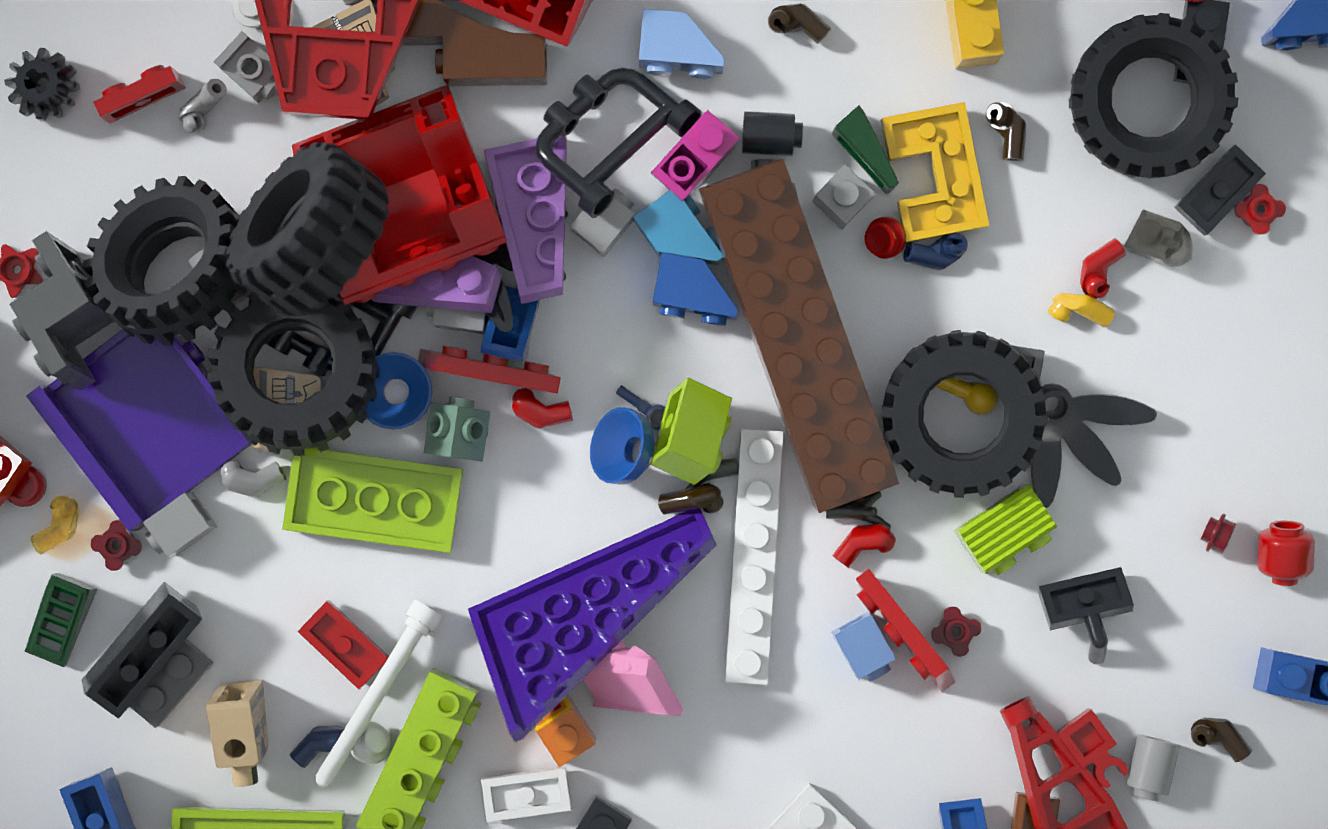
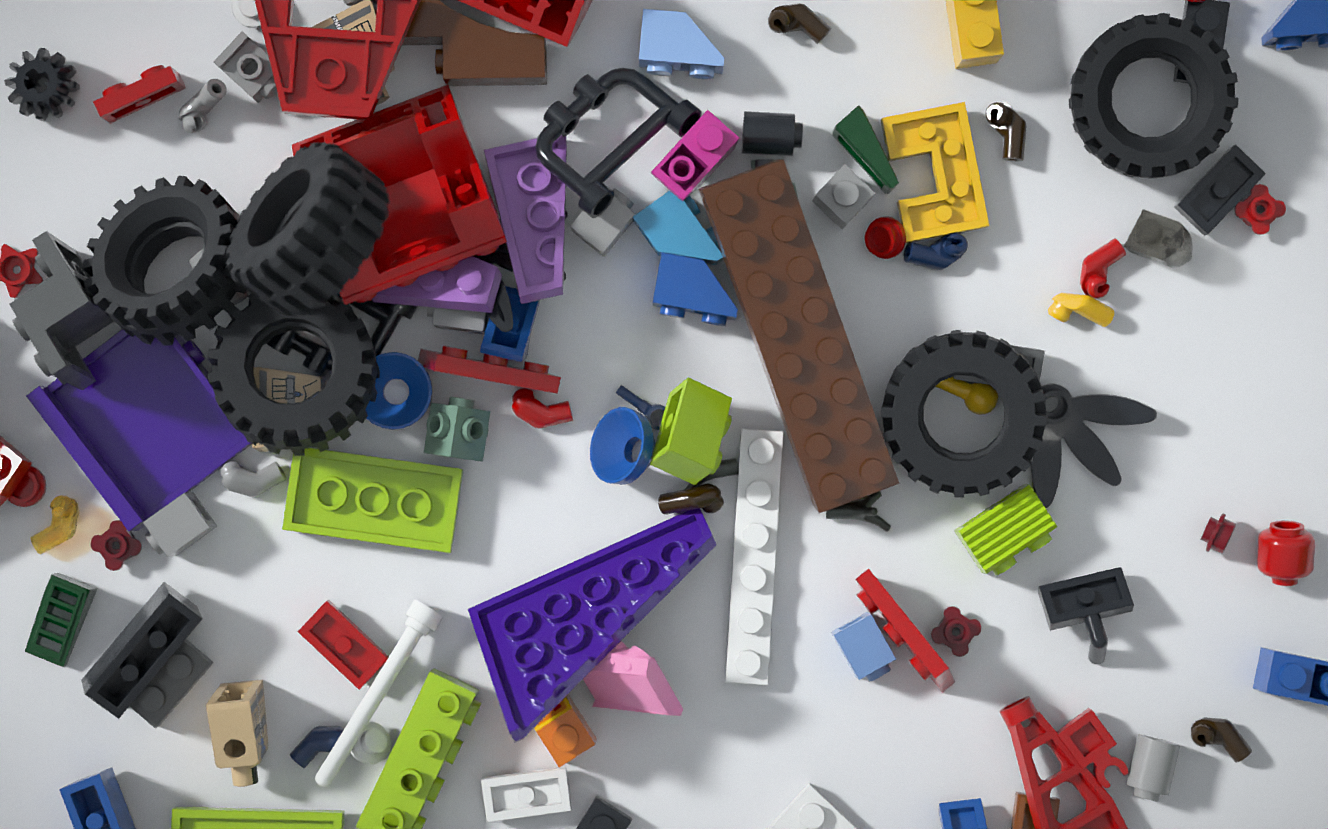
red arm [832,524,896,568] -> none

